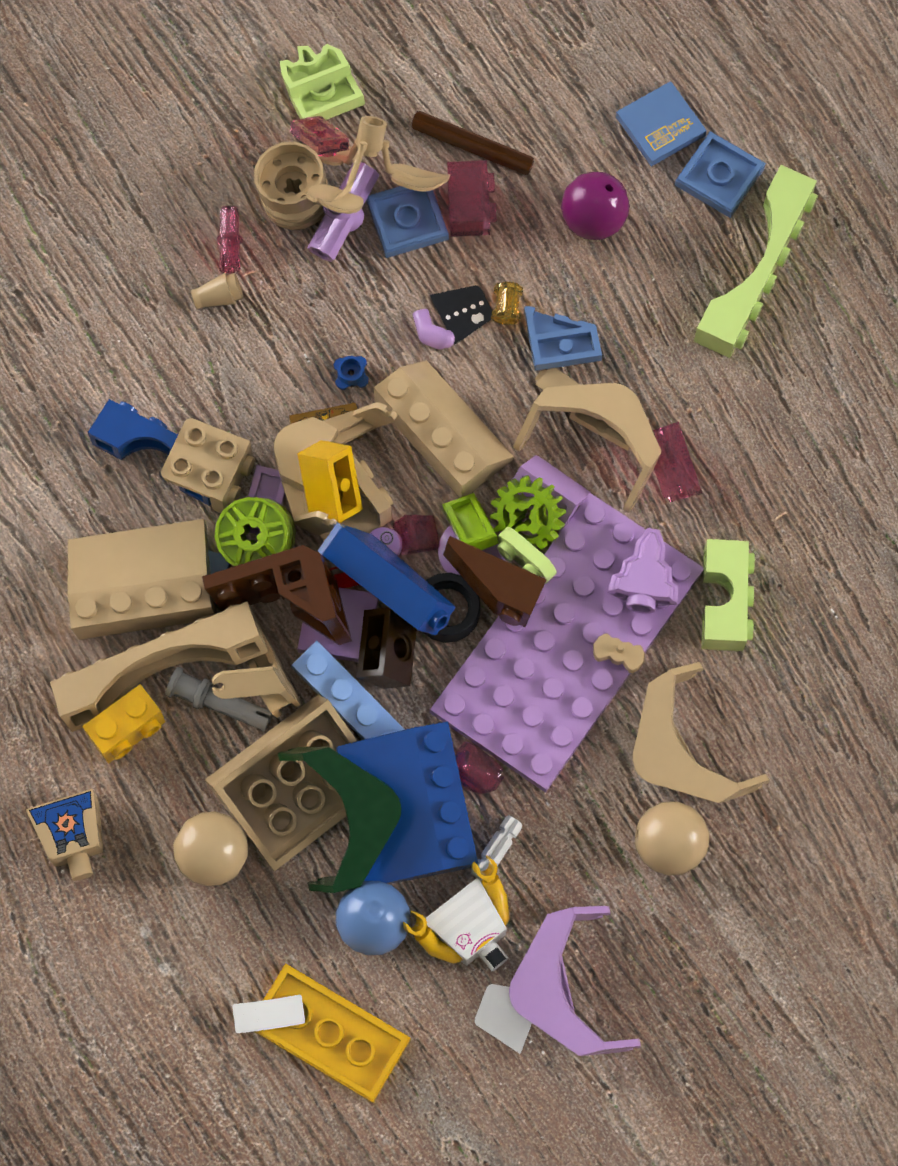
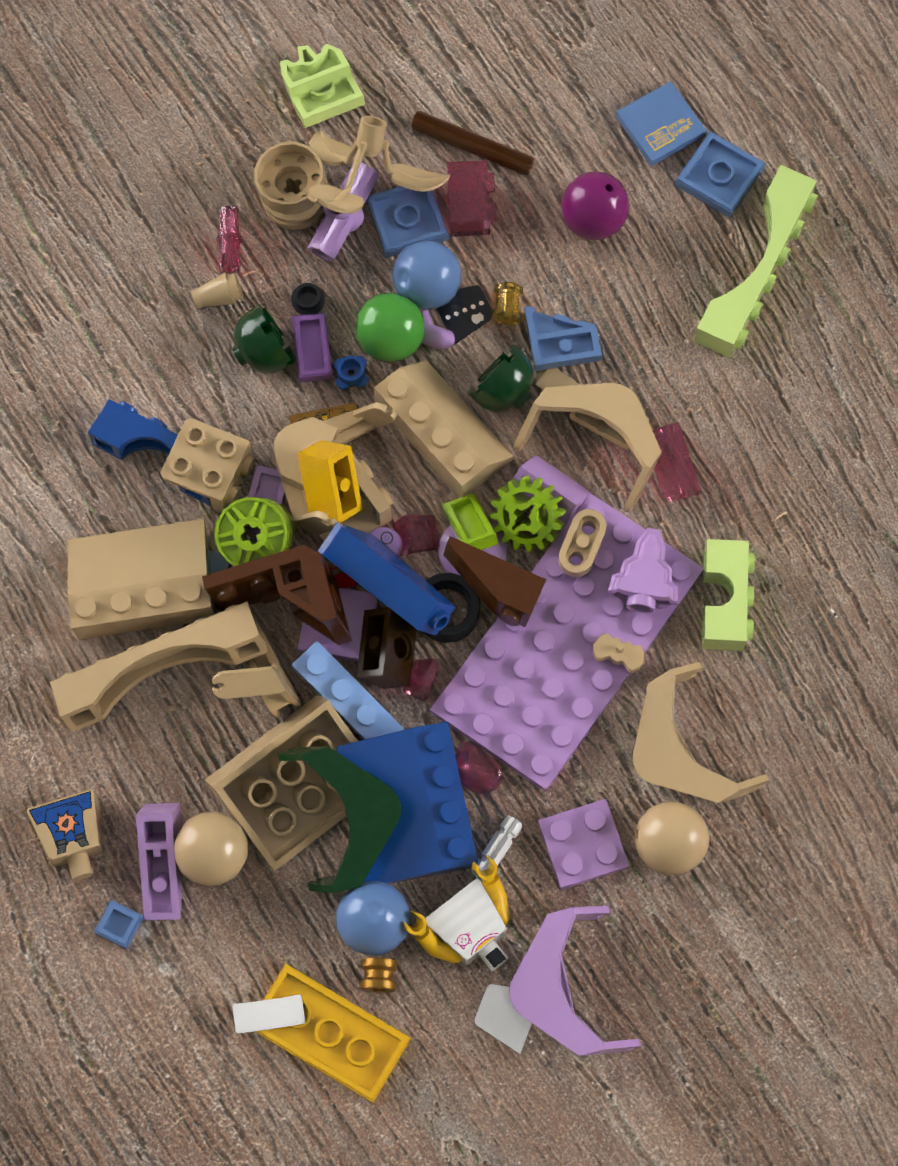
yellow brick [82,684,166,764] -> none
light grey pin [165,667,273,732] -> none
clear pink plate [291,116,349,157] -> none
yellowish green plate [497,527,557,584] -> none
none -> medium blue tile [94,900,144,950]
none -> lavender slope [136,803,182,920]
none -> dark green cylinder [232,304,296,374]
none -> black plate [291,283,325,315]
none -> medium lavender tile [292,313,333,383]
none -> bright green piece [356,292,424,363]
none -> pearl gold wheel [360,958,397,993]
none -> medium blue piece [392,240,462,310]
none -> clear pink slope [403,659,439,701]
none -> dark green cylinder [467,345,534,412]
none -> lavender plate [538,799,629,890]
none -> tan plate [558,509,607,577]

